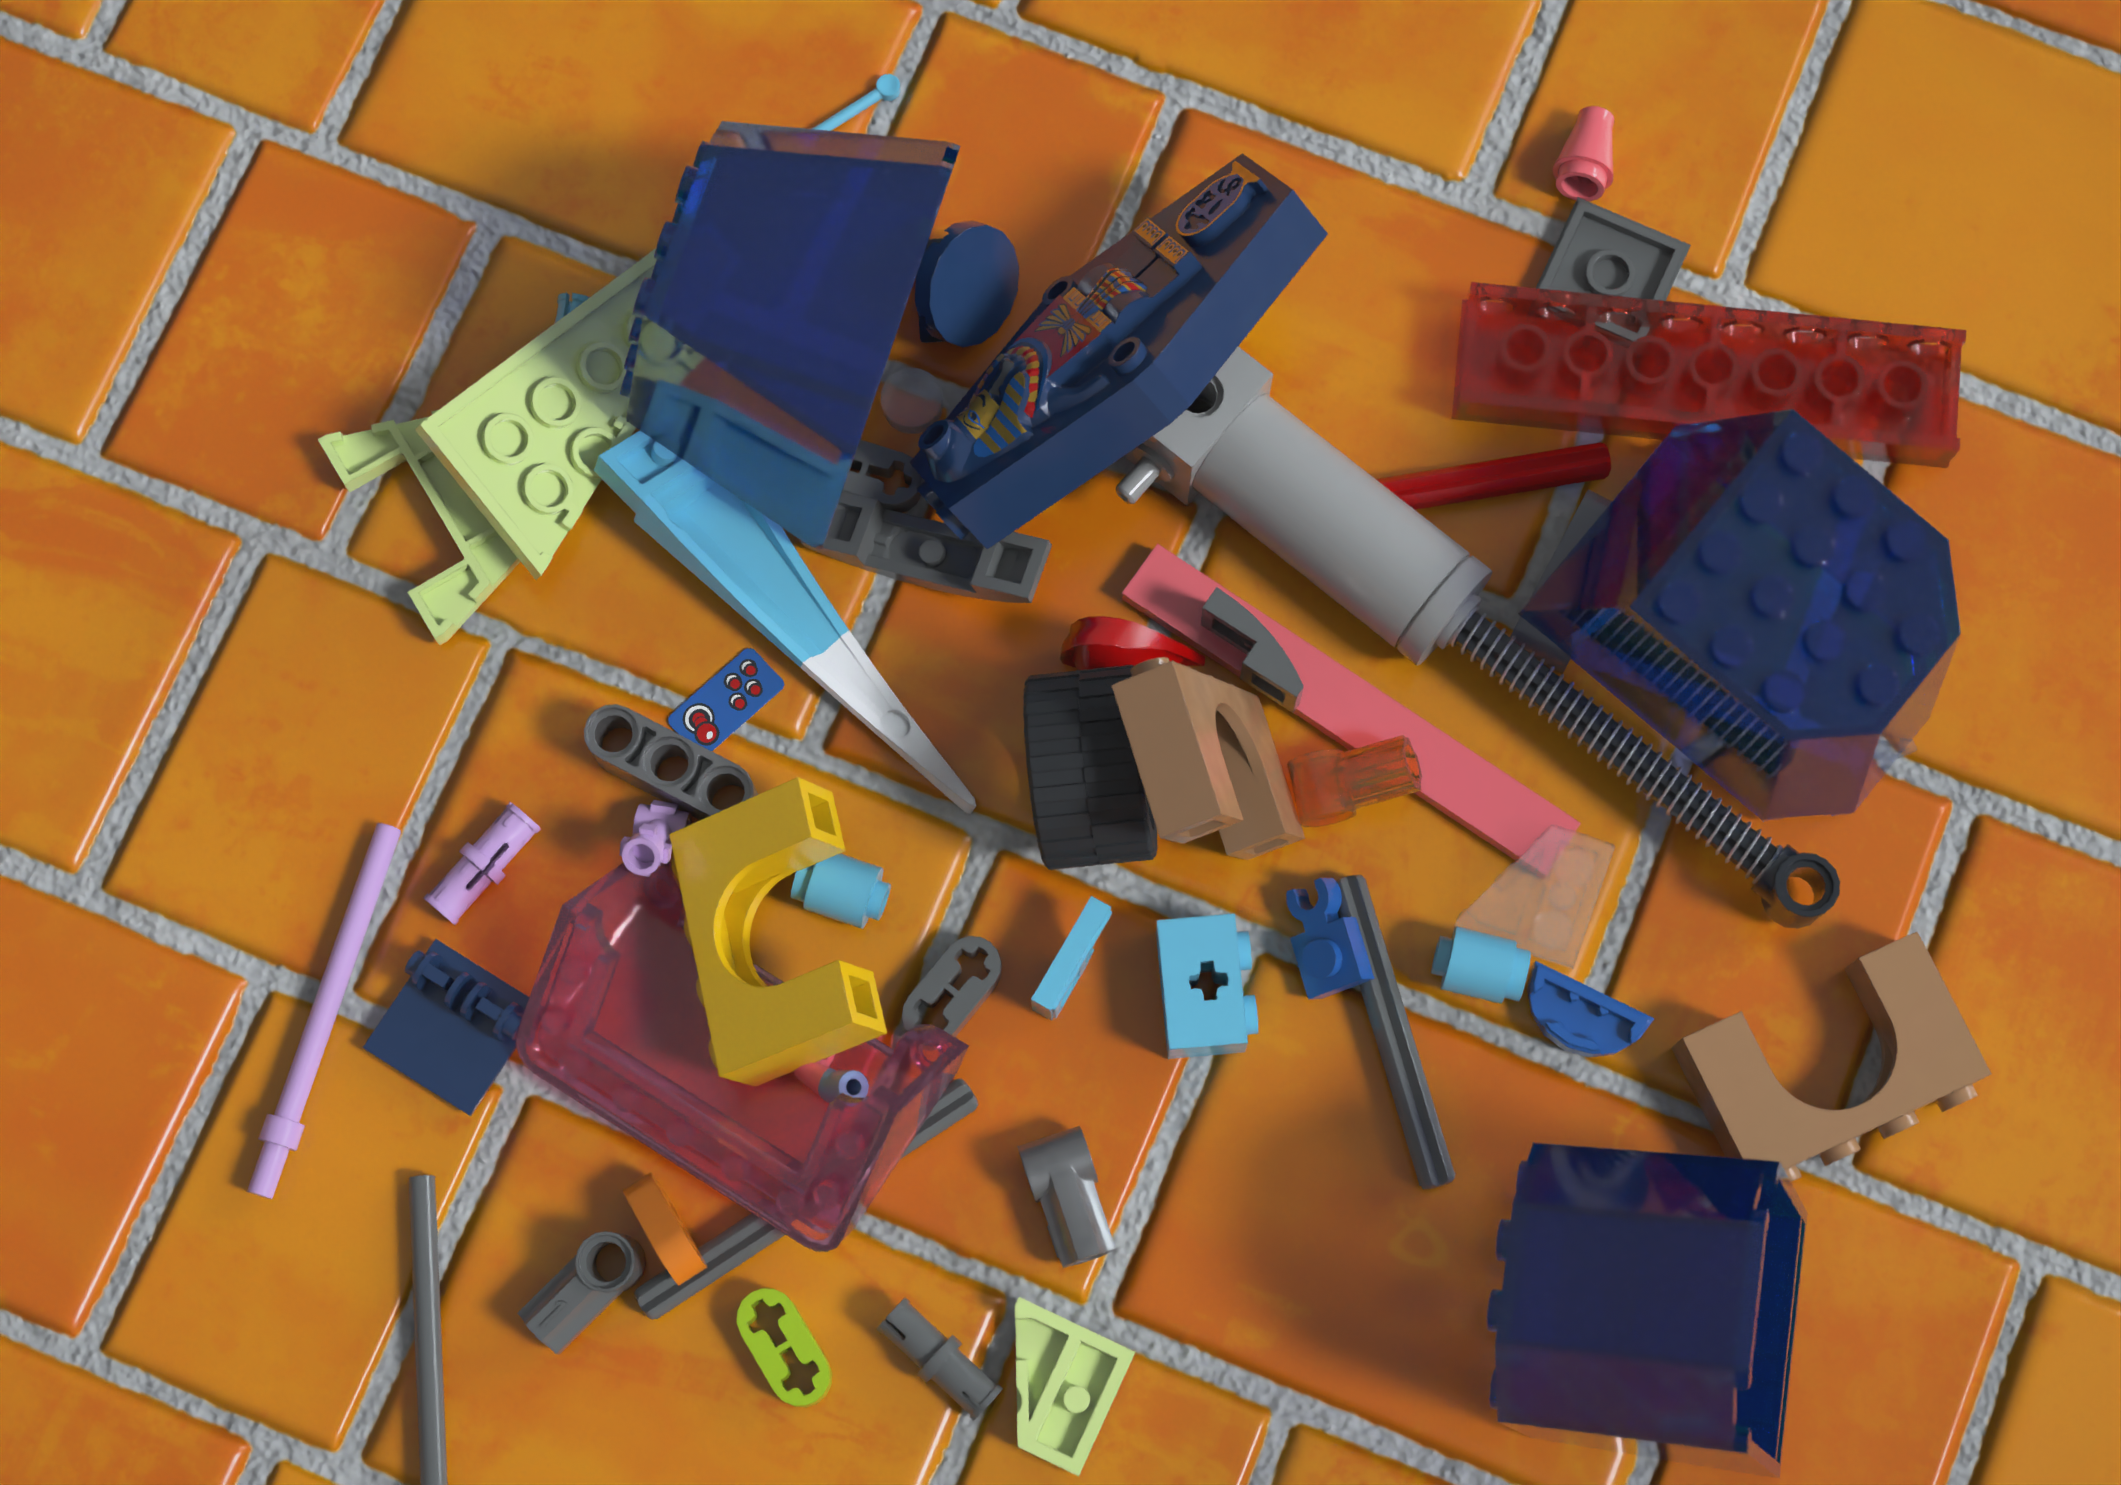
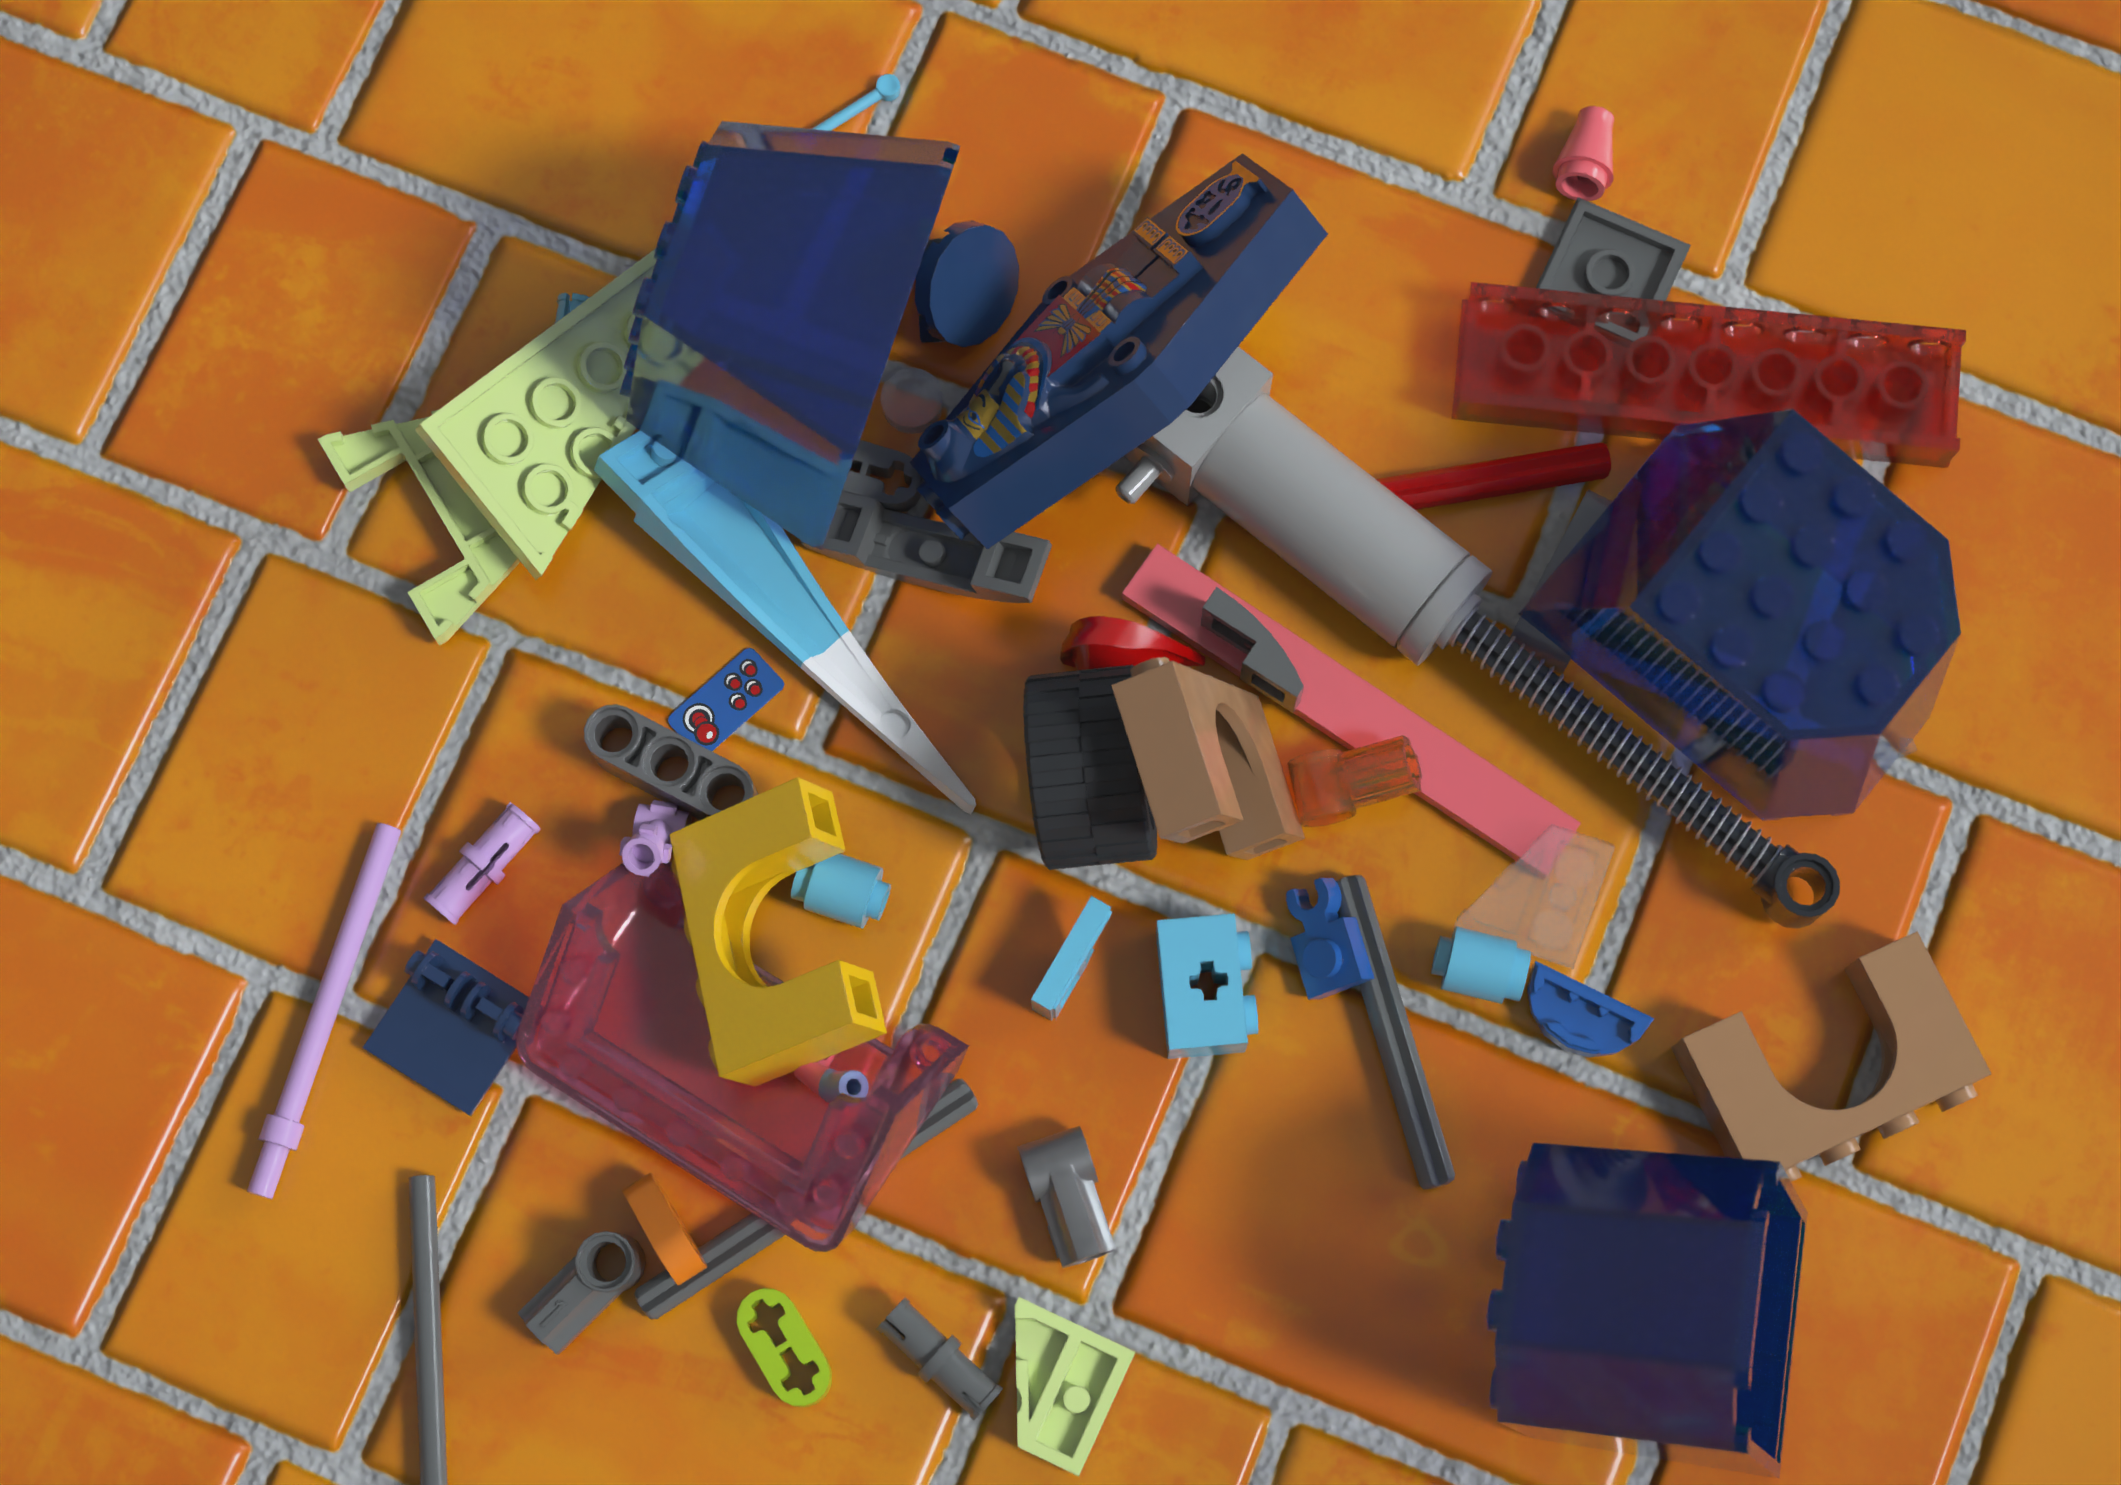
dark grey beam [902,936,1002,1048] -> none

